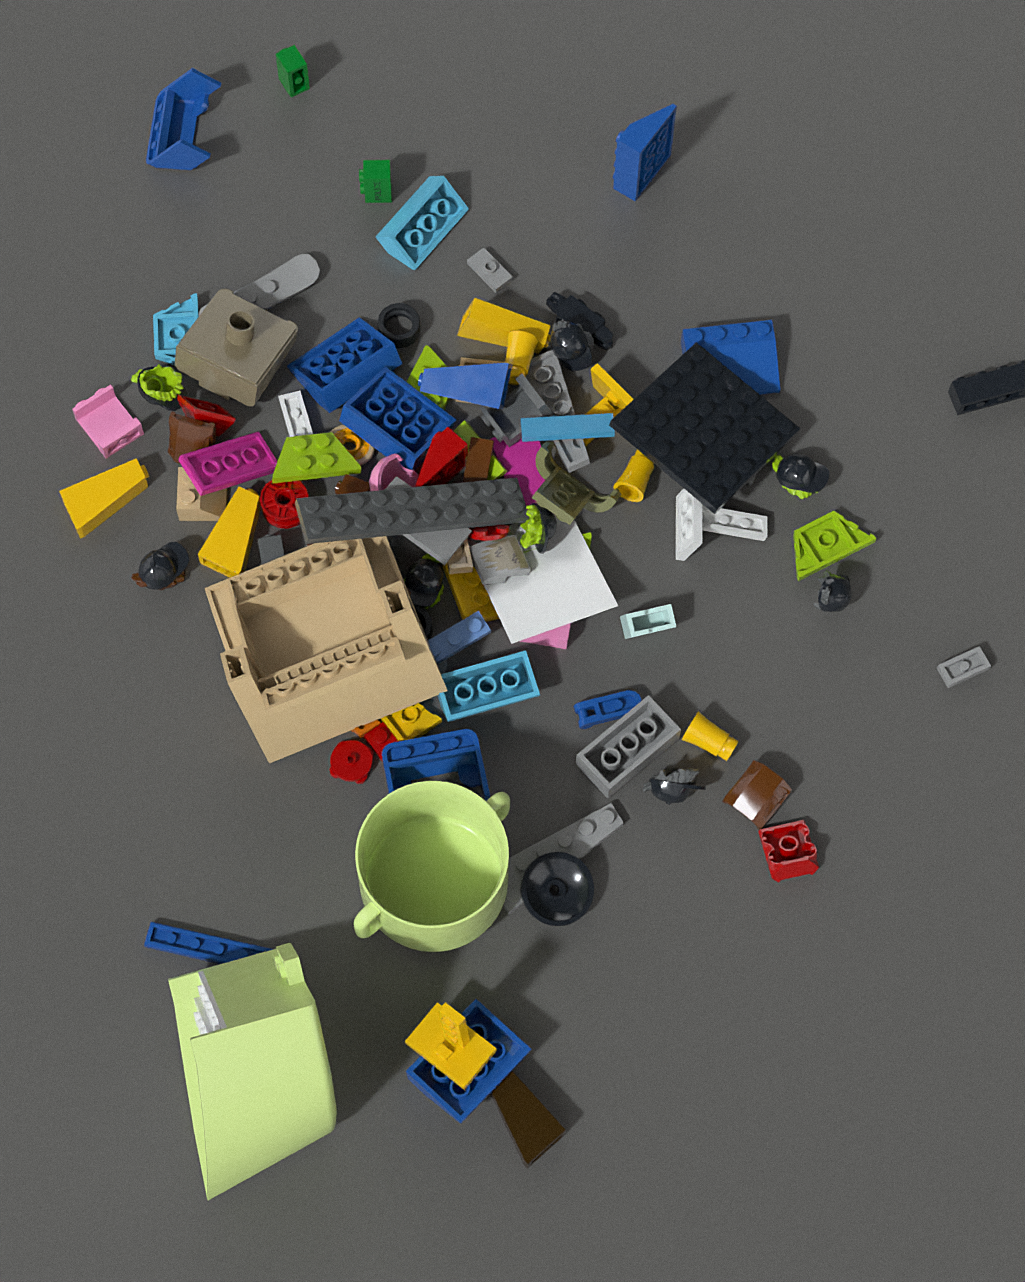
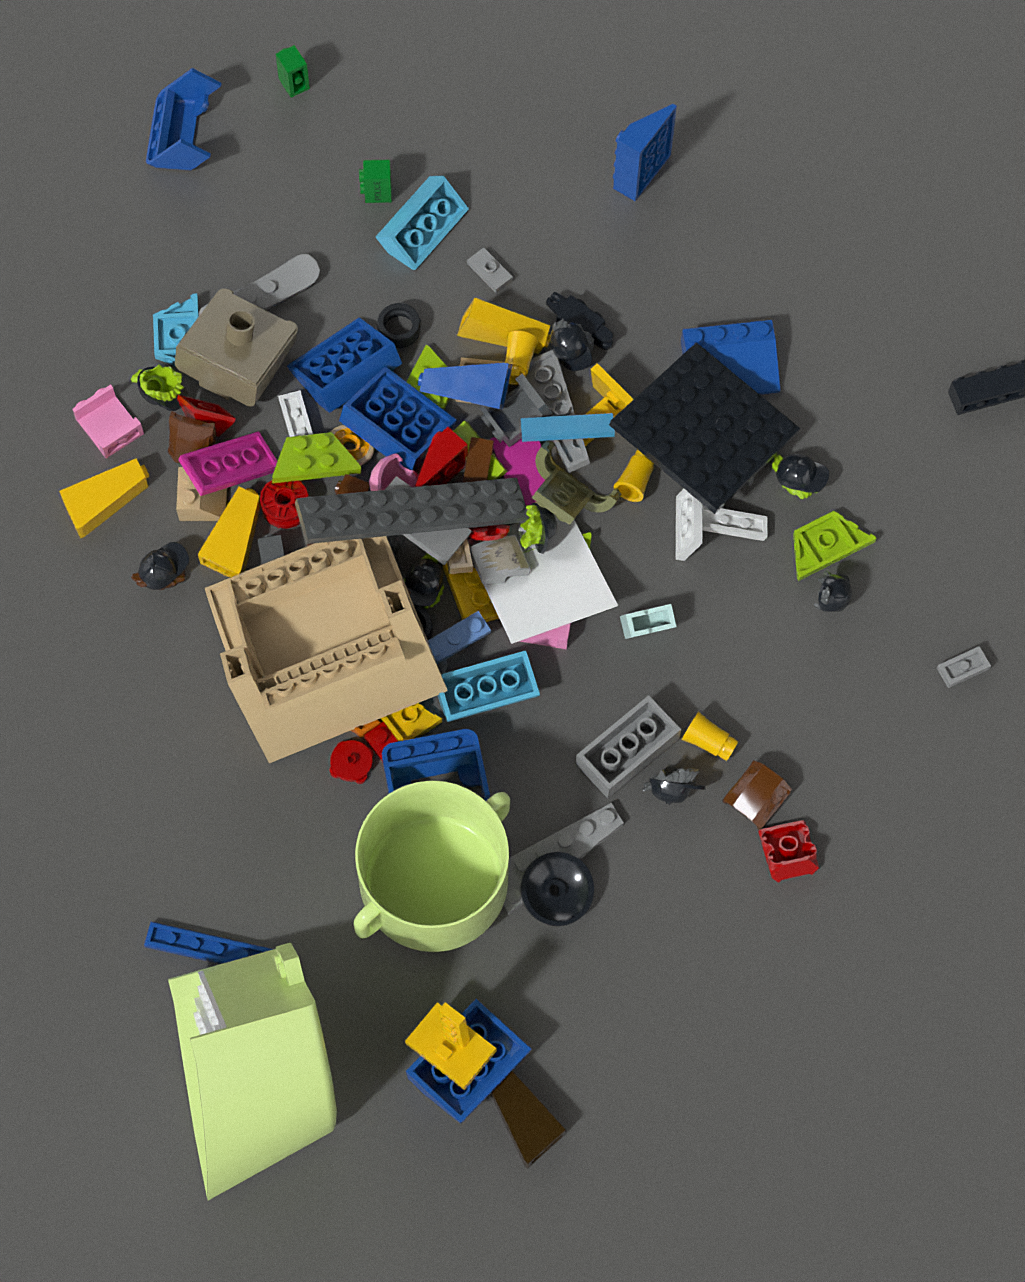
blue plate [573,690,641,729] -> none

